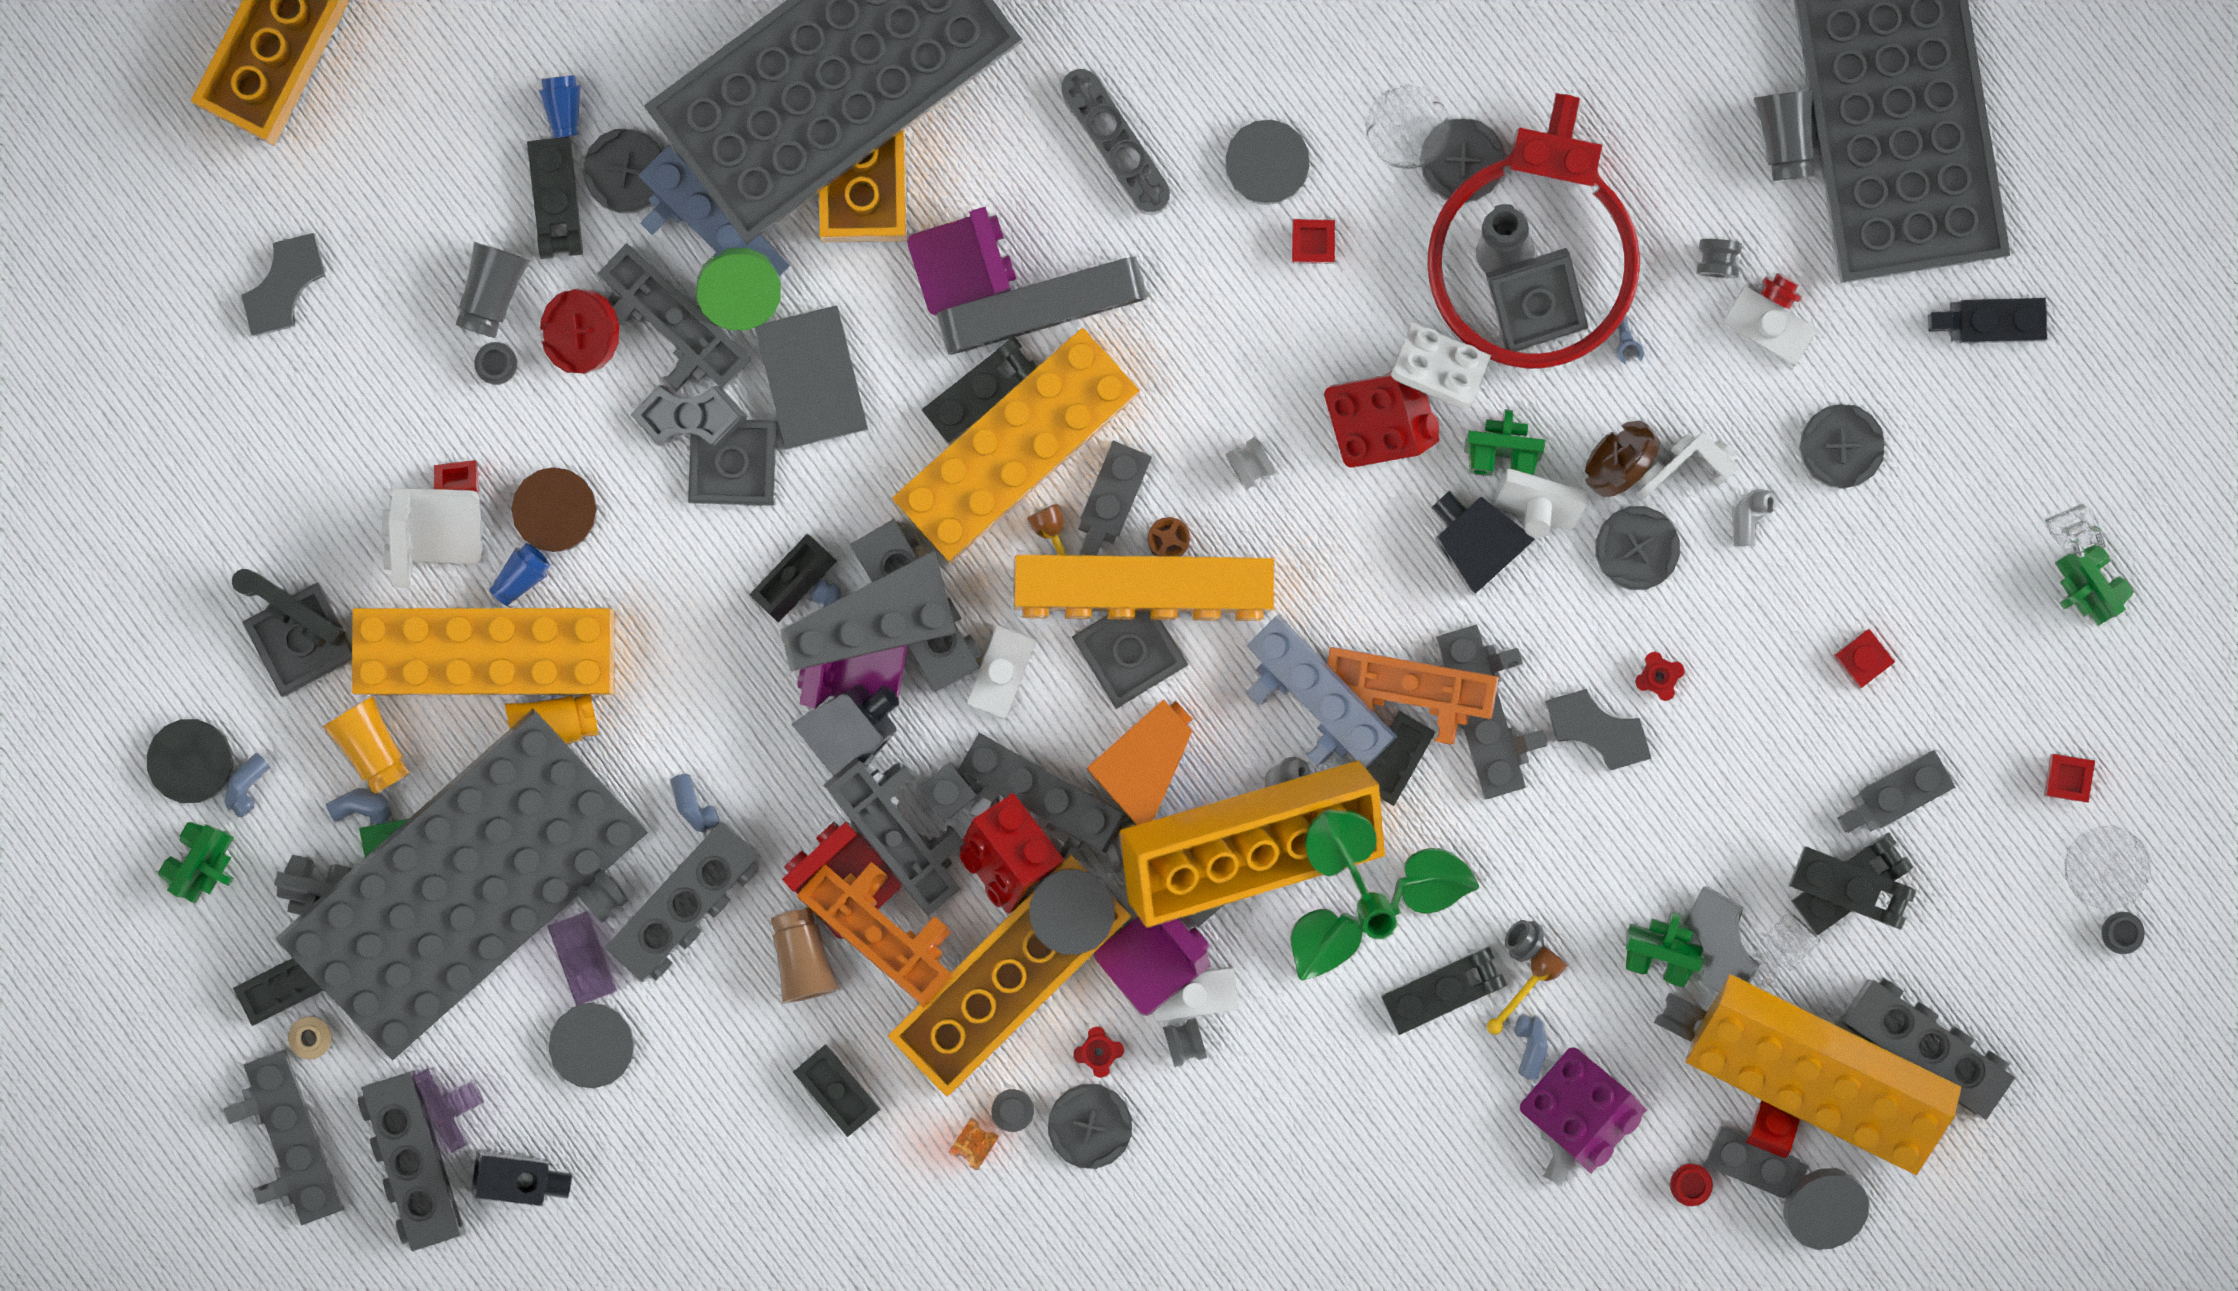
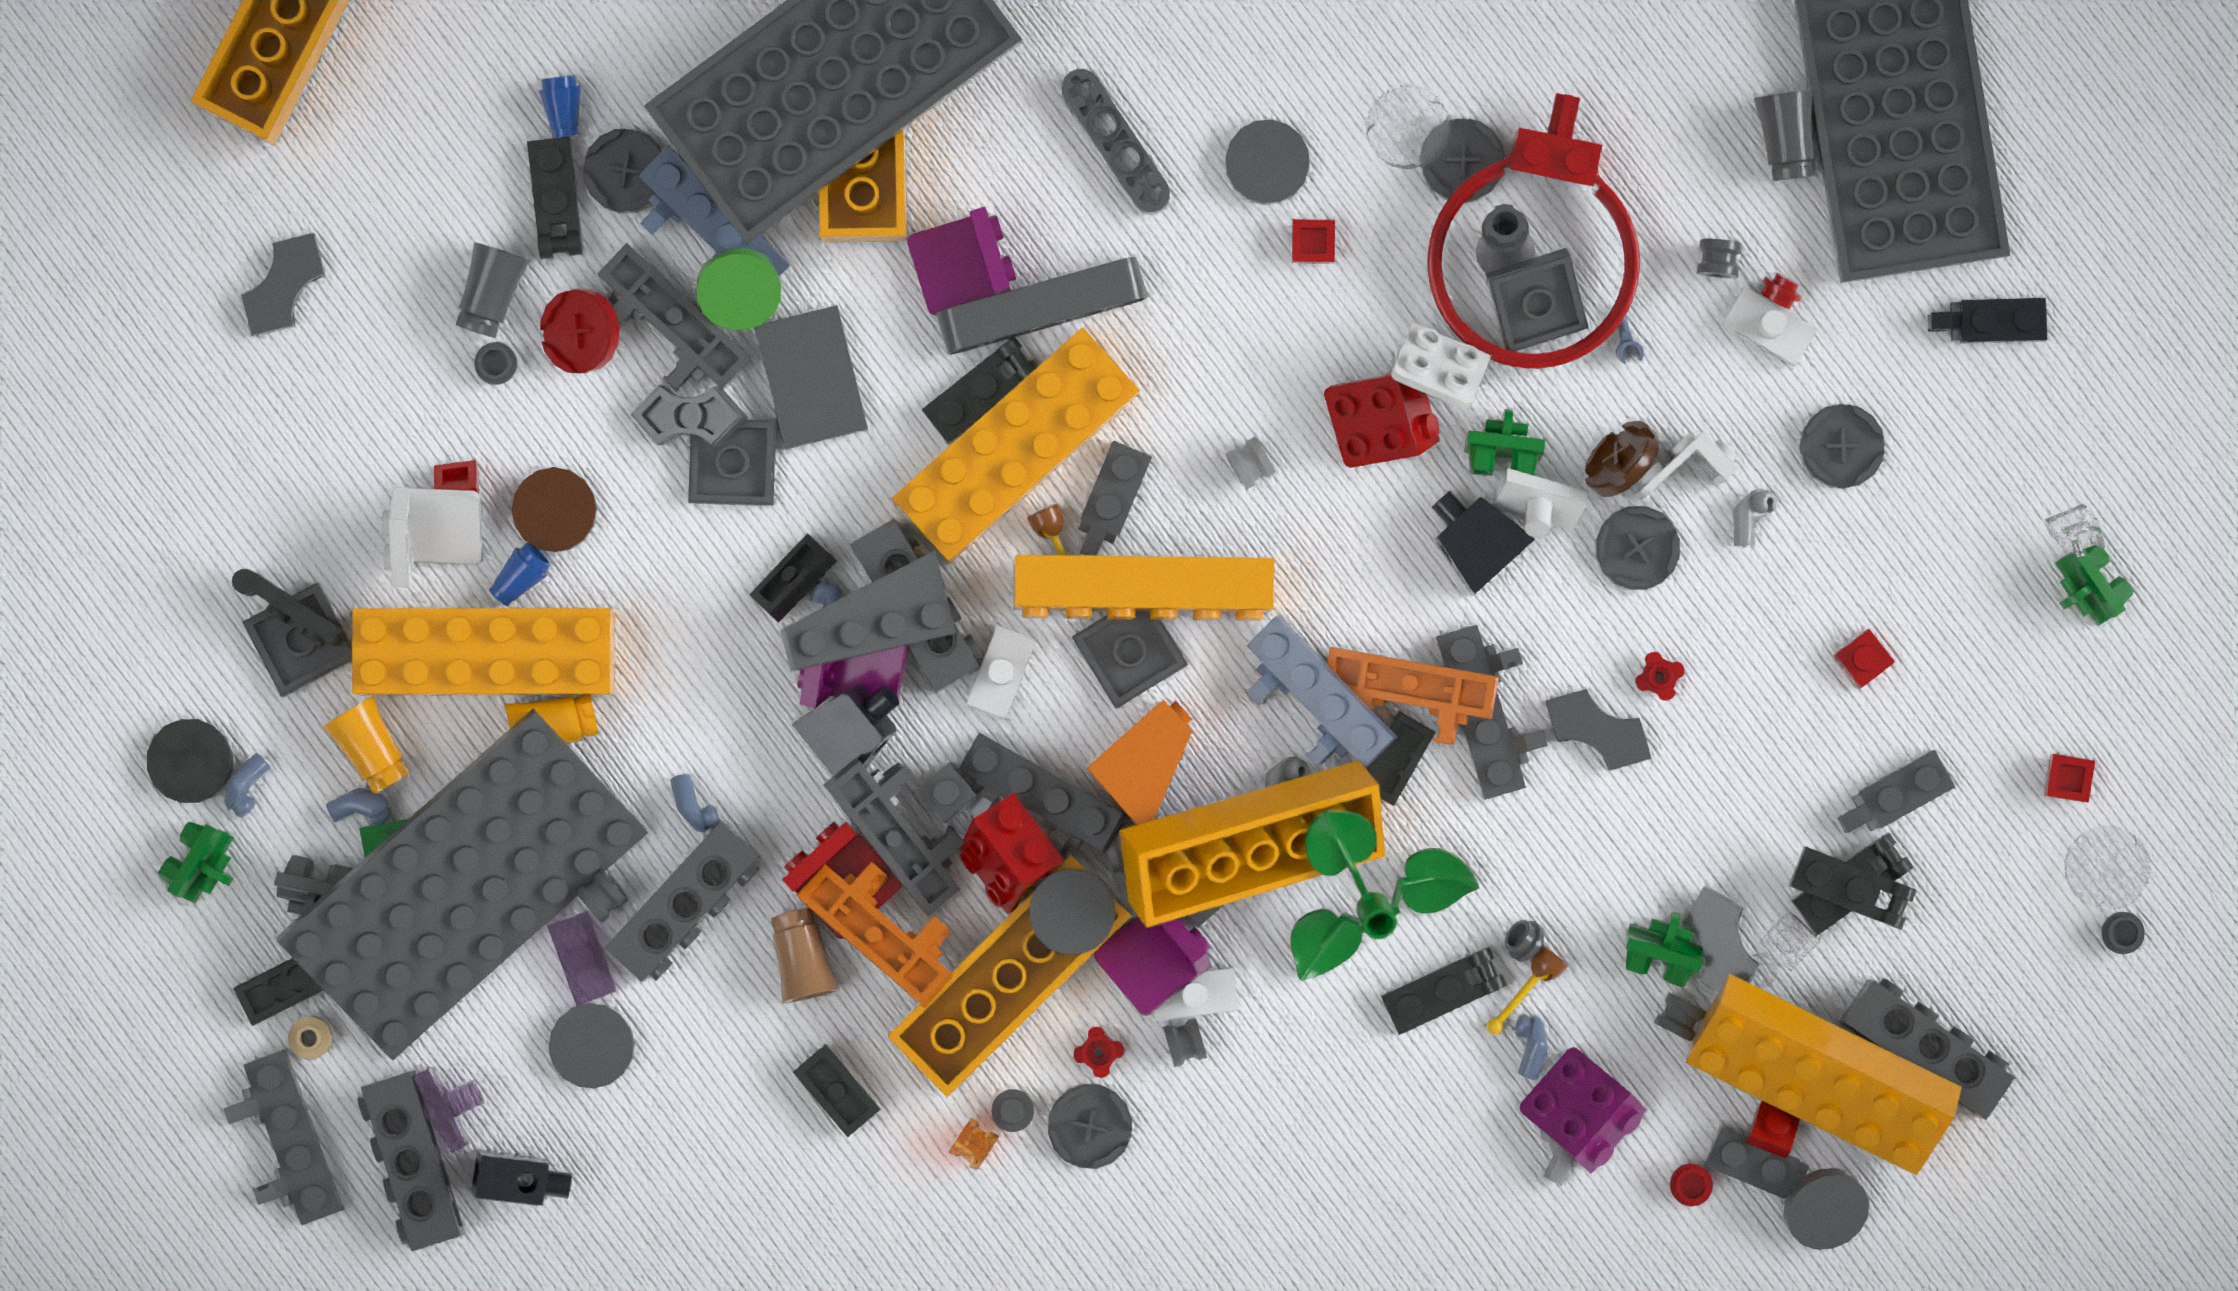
dark orange wheel [1147,517,1190,557] -> none

